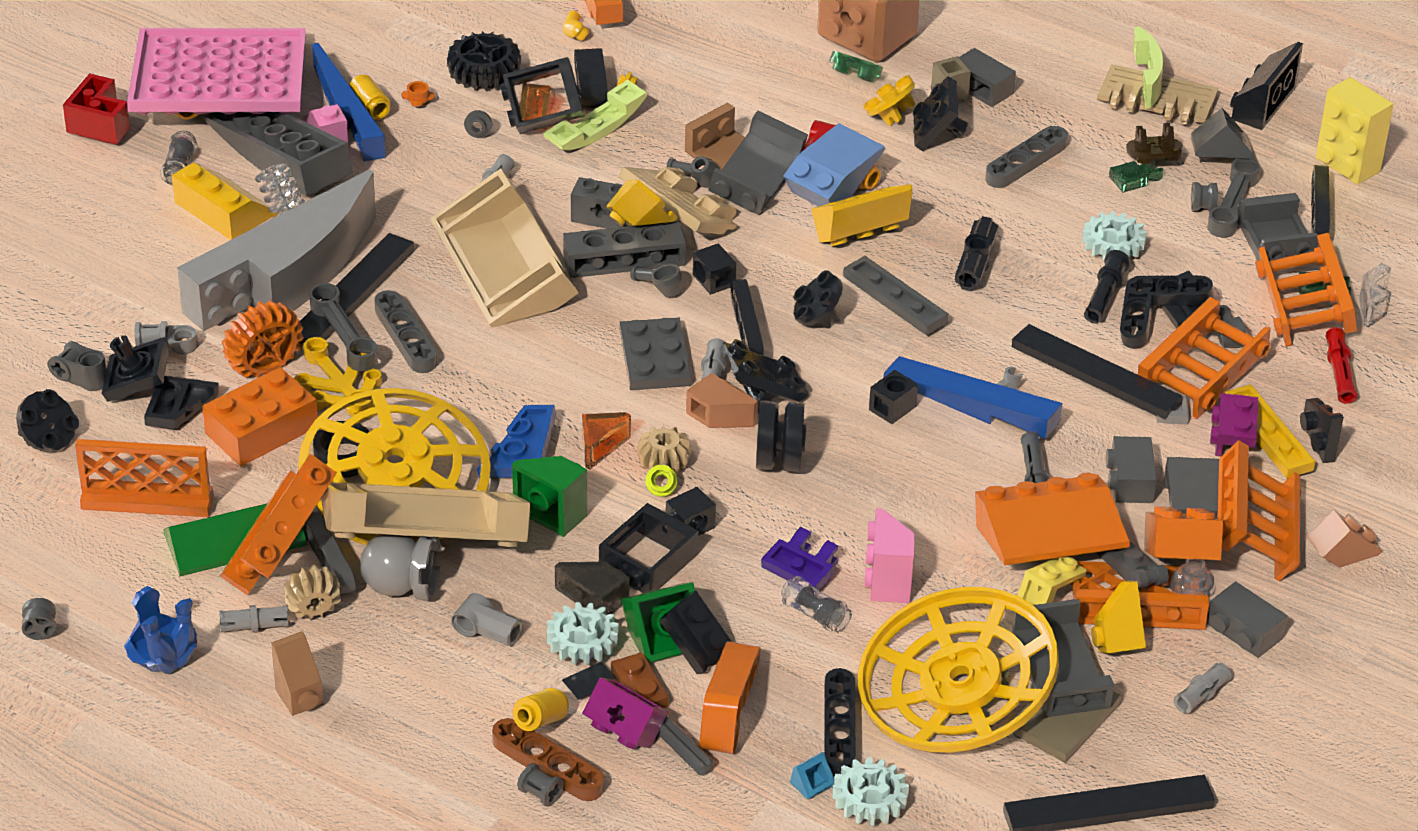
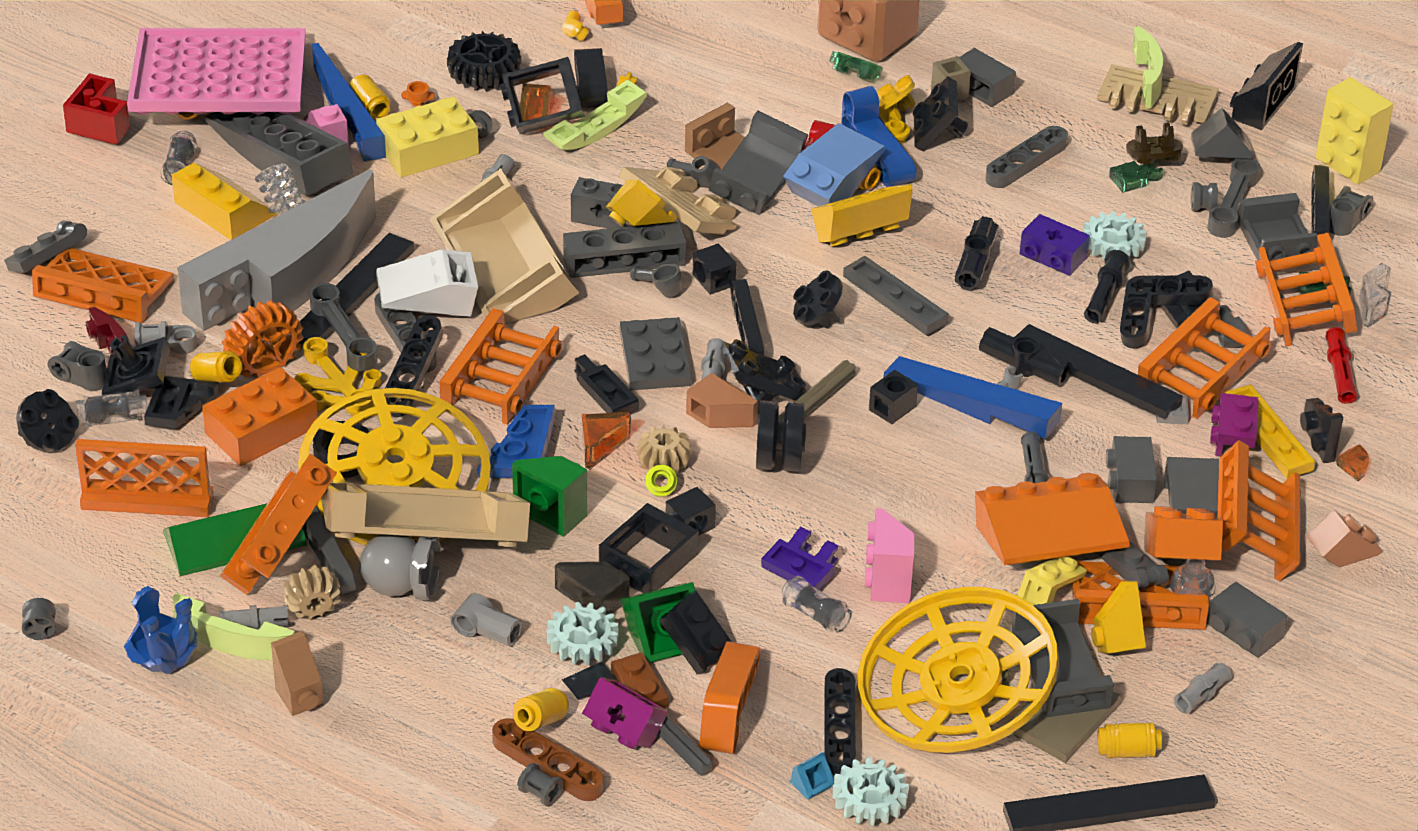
none -> dark grey plate [4,220,87,273]
none -> orange fence [32,248,174,323]
none -> clear piece [76,390,147,427]
none -> dark red slope [85,307,129,355]
none -> yellowish green slope [172,593,295,660]
none -> yellow head [190,351,242,383]
none -> light yellow brick [376,96,479,177]
none -> white slope [376,249,478,317]
none -> black beam [385,315,443,418]
none -> orange fence [439,308,562,425]
none -> black hinge [574,354,639,420]
none -> dark tan axle [779,360,856,422]
none -> blue beam [841,86,916,187]
none -> yellow plate [884,119,910,144]
none -> black piece [979,327,1072,386]
none -> dark purple brick [1019,214,1090,276]
none -> yellow head [1097,722,1162,758]
none -> dark grey piece [1329,186,1373,236]
none -> clear orange tile [1336,444,1369,481]

